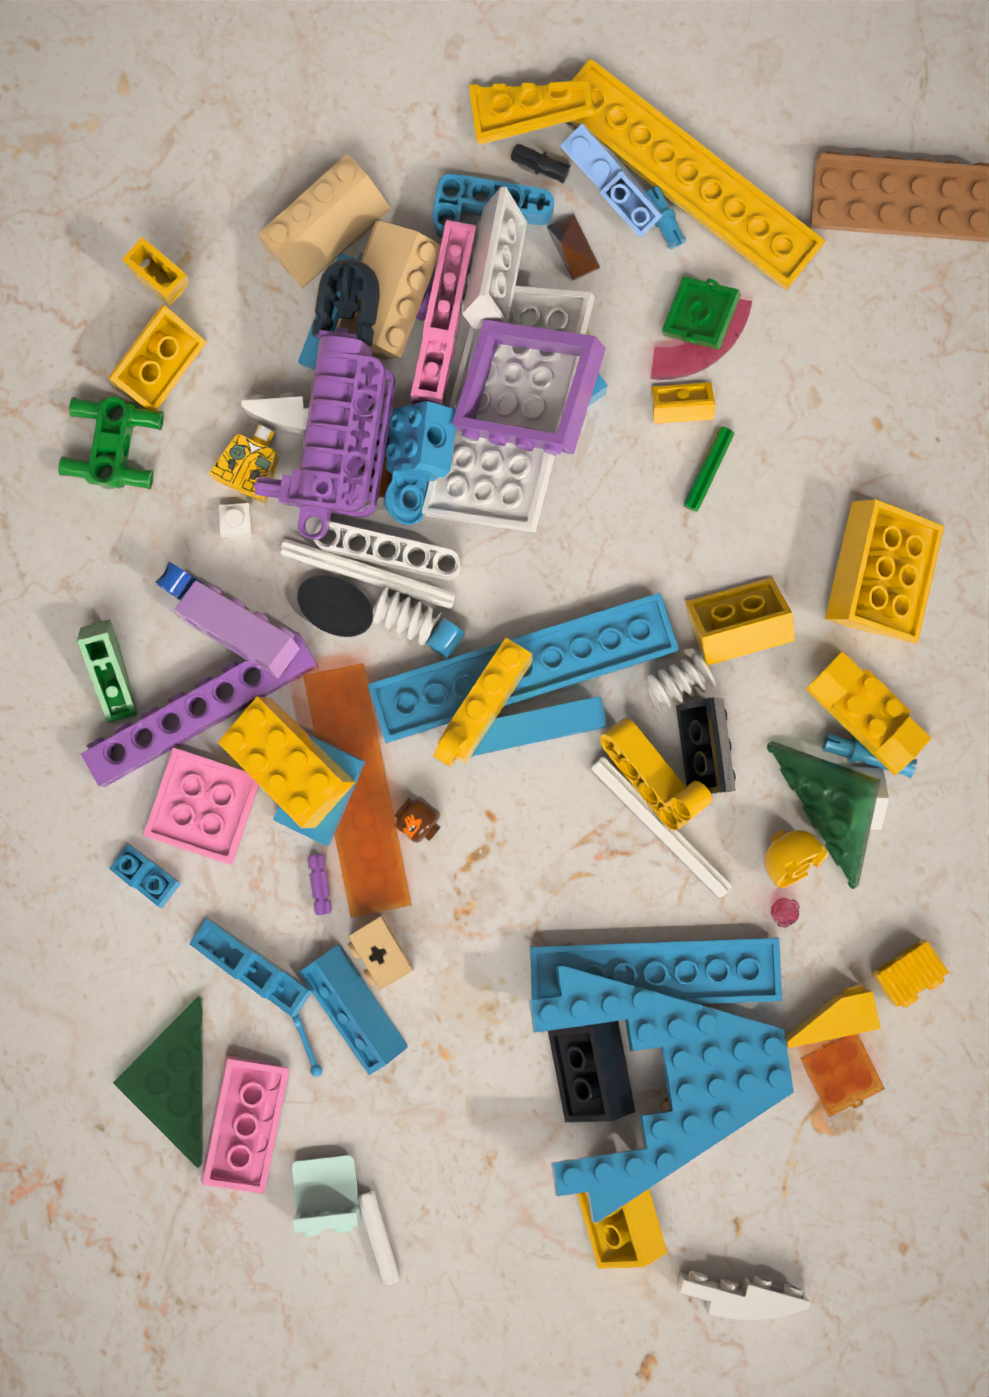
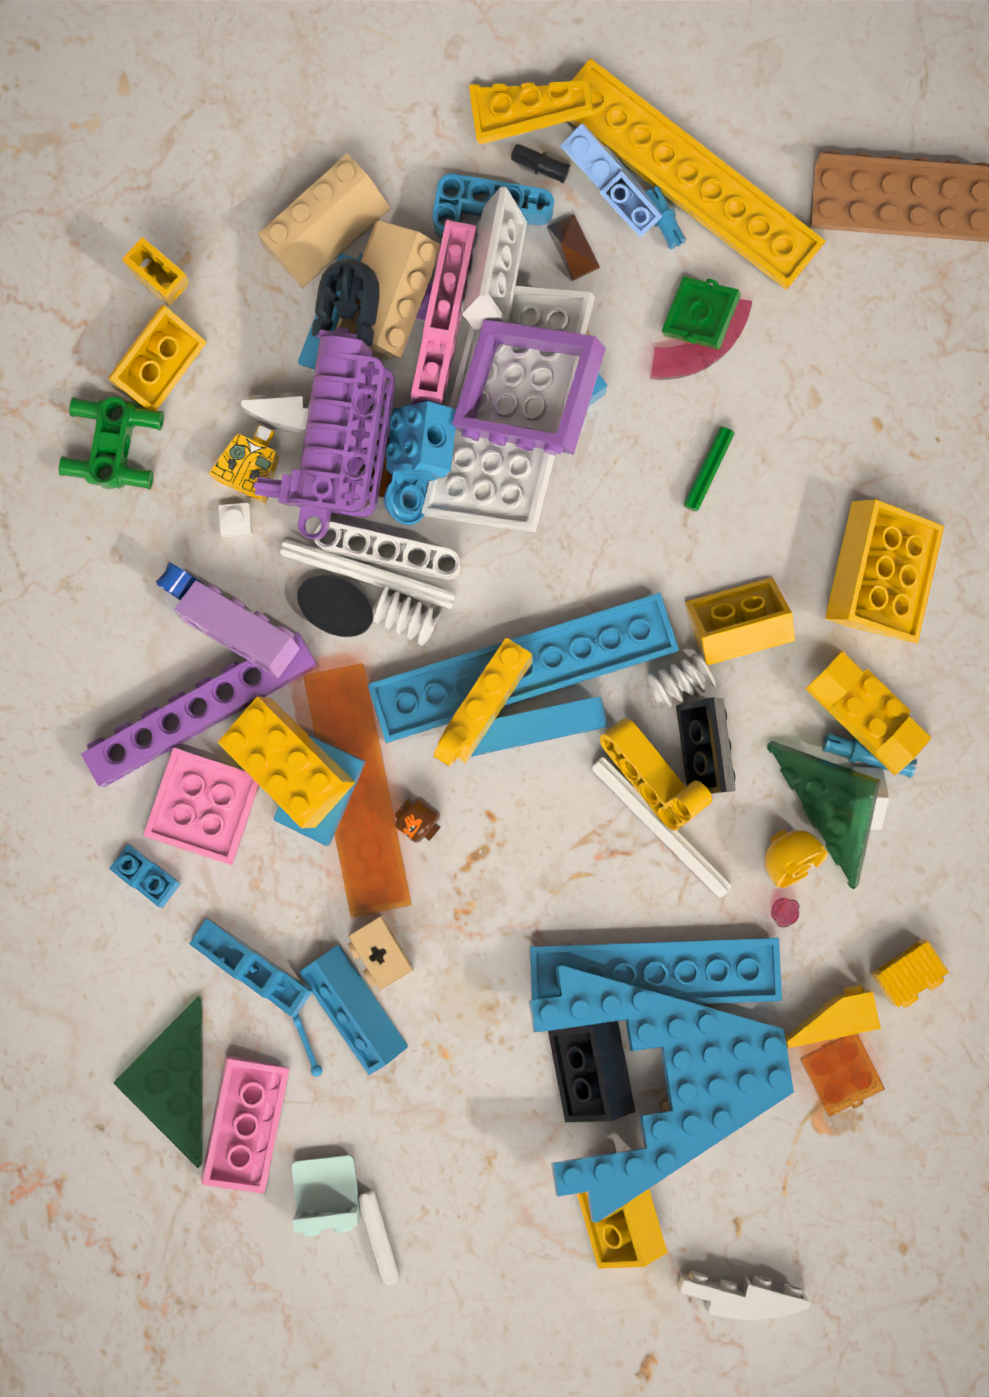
green slope [77,619,137,723] -> none
medium lavender axle [307,854,332,915] -> none
dark azure beam [425,618,465,659] -> none
yellow slope [651,382,715,424] -> none

